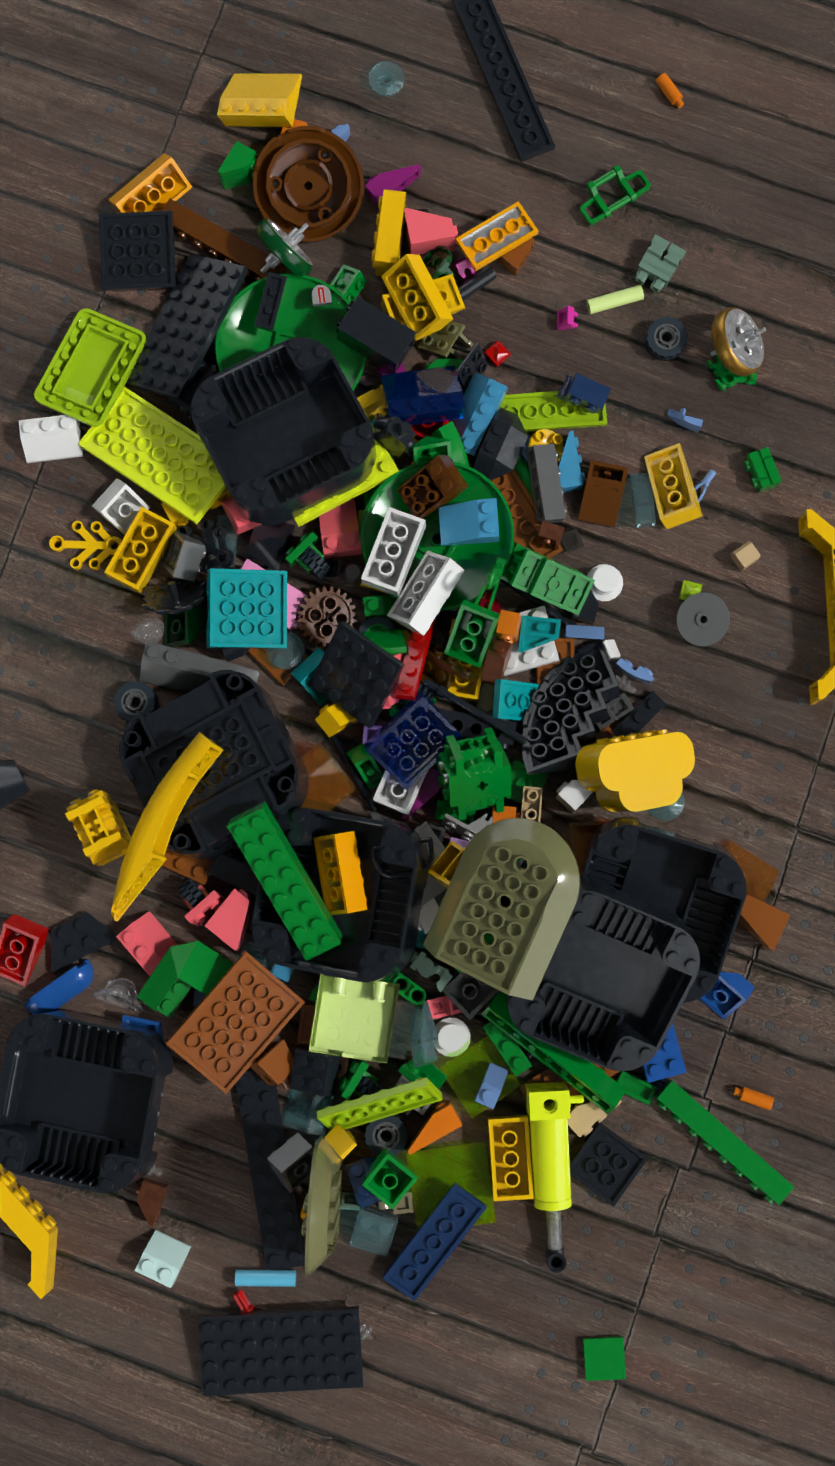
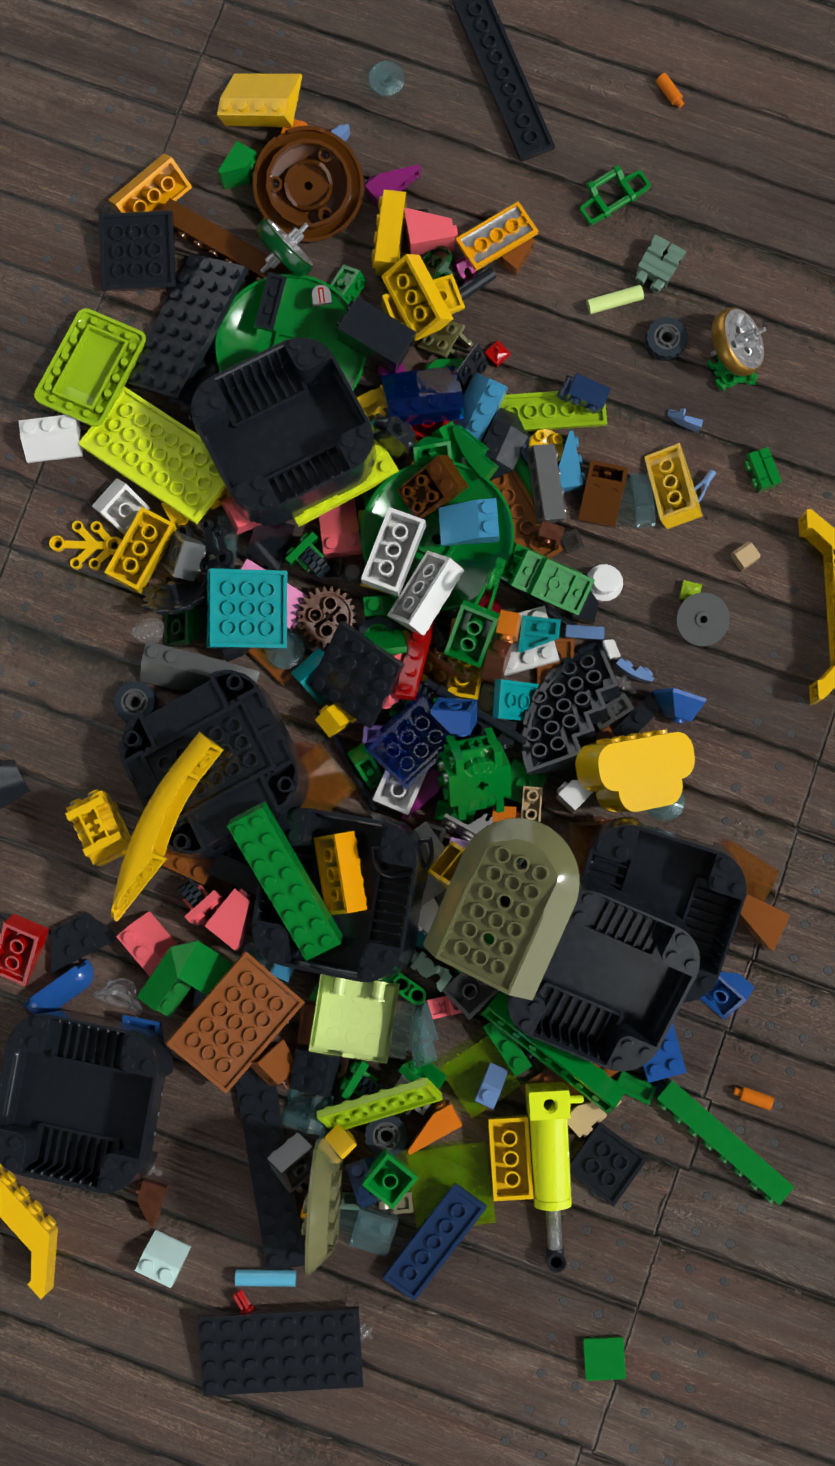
white piece [432,1017,471,1057] -> none
dark pink tile [557,306,578,331] -> none
none -> blue slope [431,697,477,737]
none -> green slope [452,425,499,480]
none -> blue slope [653,688,706,725]

